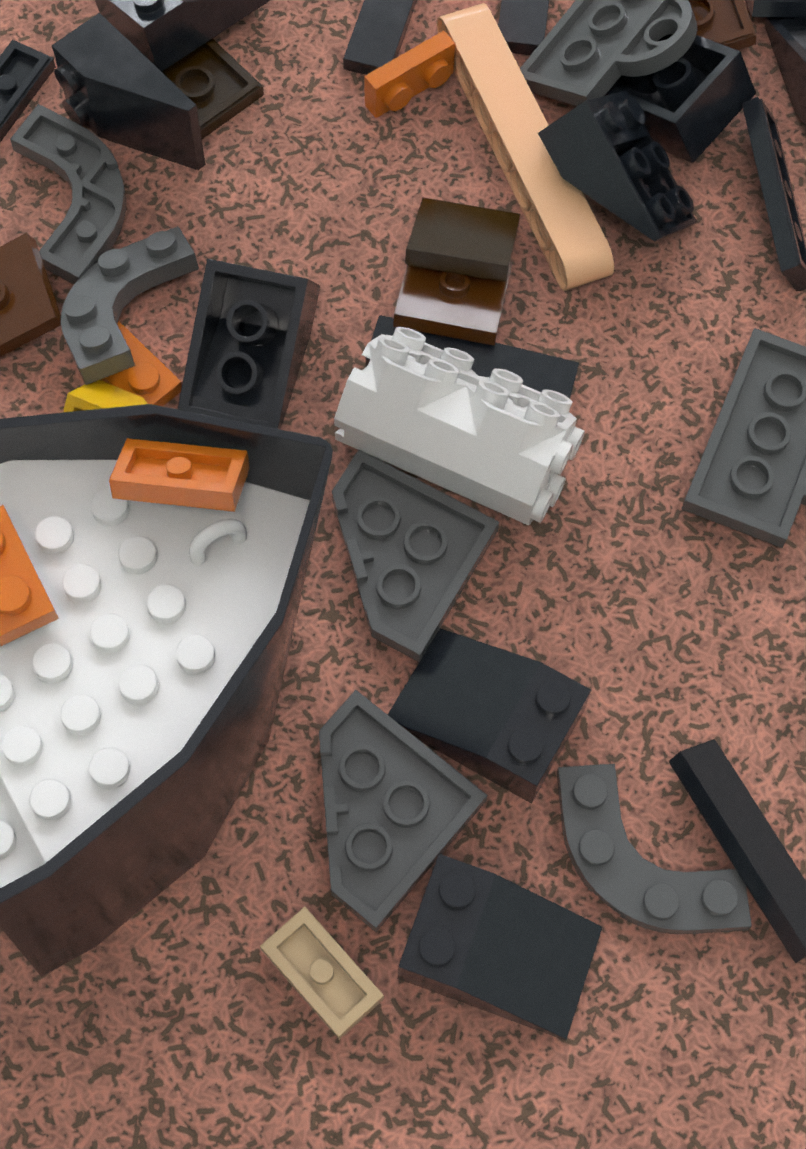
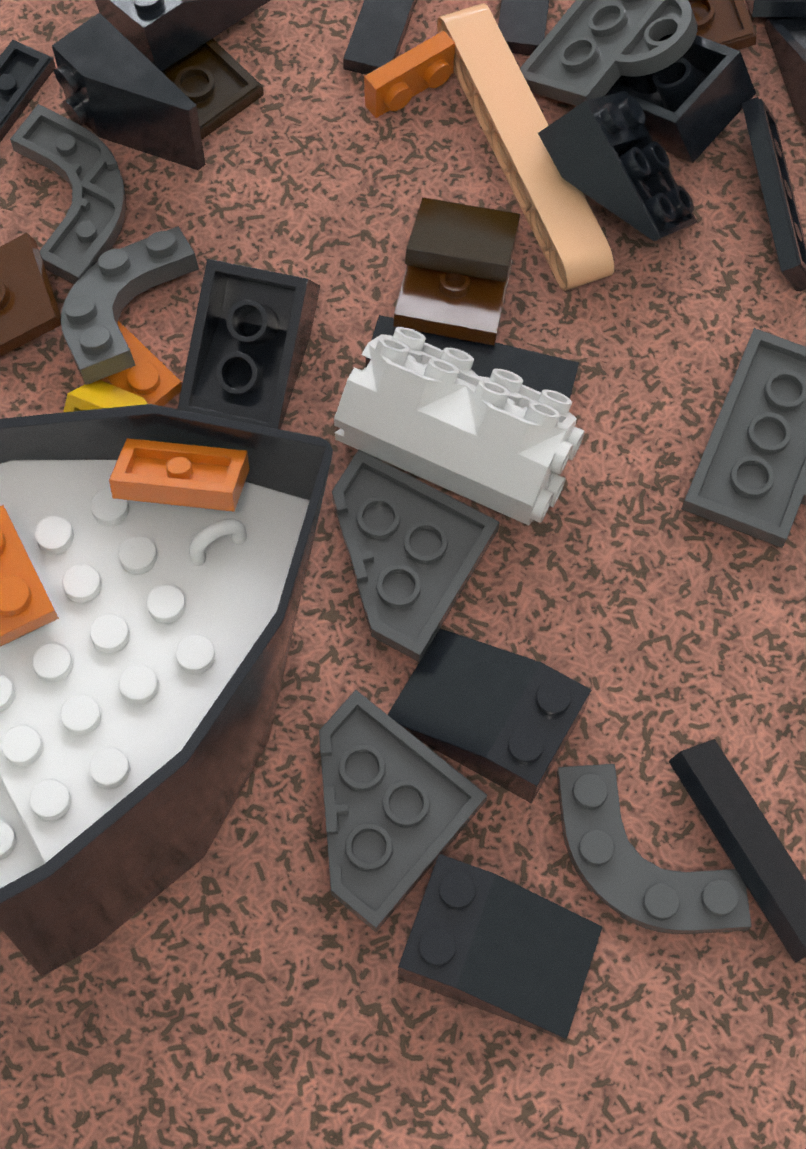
tan plate [260,907,384,1040] -> none

